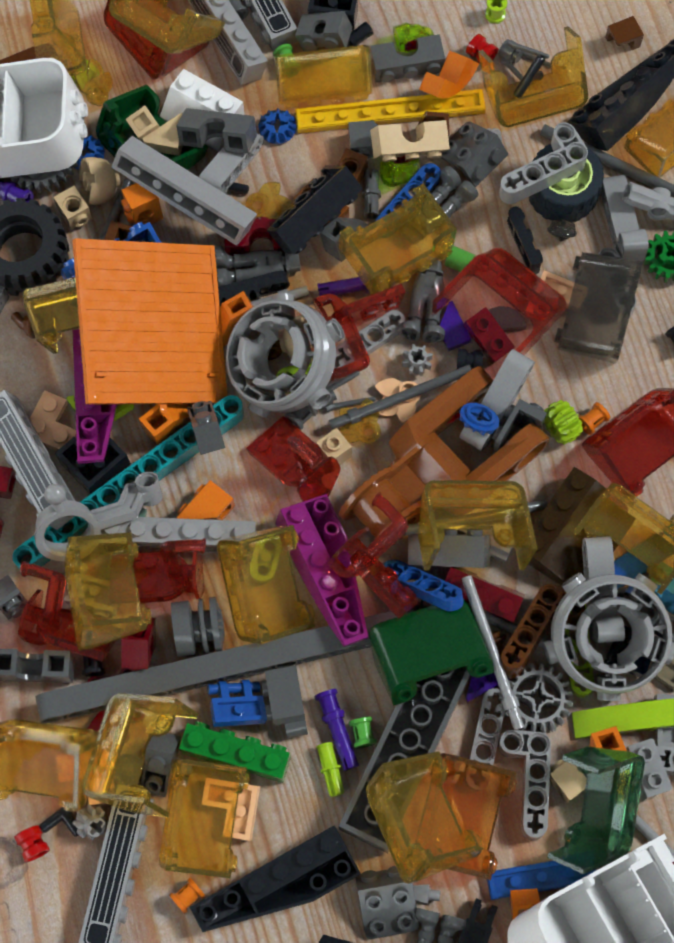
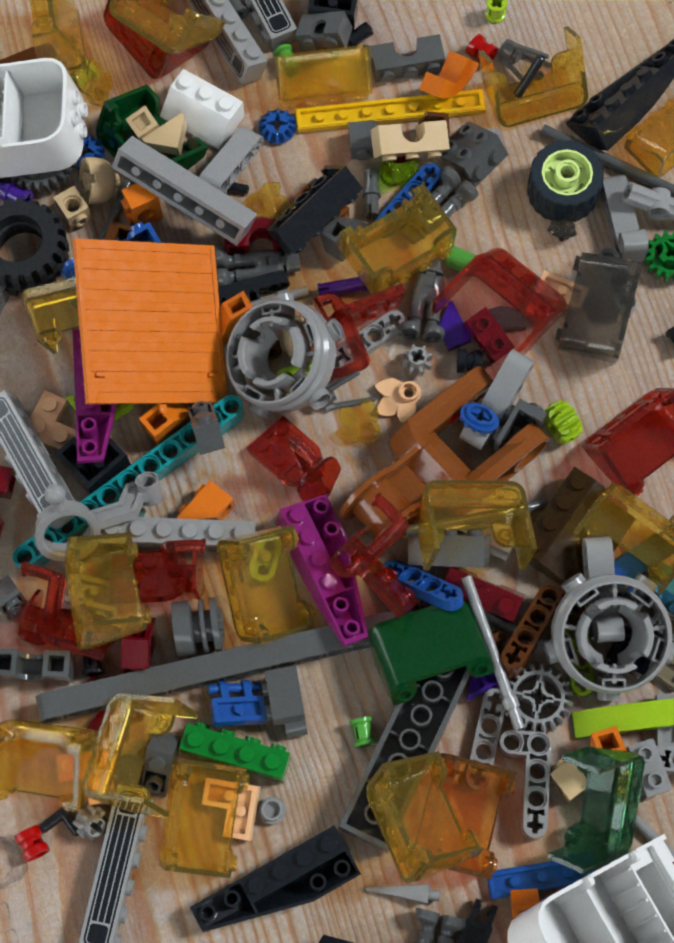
reddish brown plate [11,312,42,339] -> none
orange bush [169,877,205,914] -> none
dark grey arch [176,108,257,153] -> none
dark grey bush [285,404,318,431] -> none
dark purple pin [314,689,360,771] -> none
tan brick [316,428,352,471] -> none
lime axle [316,742,344,797] -> none
dark grey bar [329,365,471,430] -> none
reddish brown brick [337,148,368,184] -> none
dark grey bracket [355,865,419,939] -> none
clear neon green rock [393,22,434,53] -> none
light grey beam [499,122,588,204] -> none
black hinge [507,206,543,276] -> none
orange bush [579,402,610,435] -> none
reddish brown panel [605,16,644,50] -> none
none -> light grey plate [259,797,286,824]

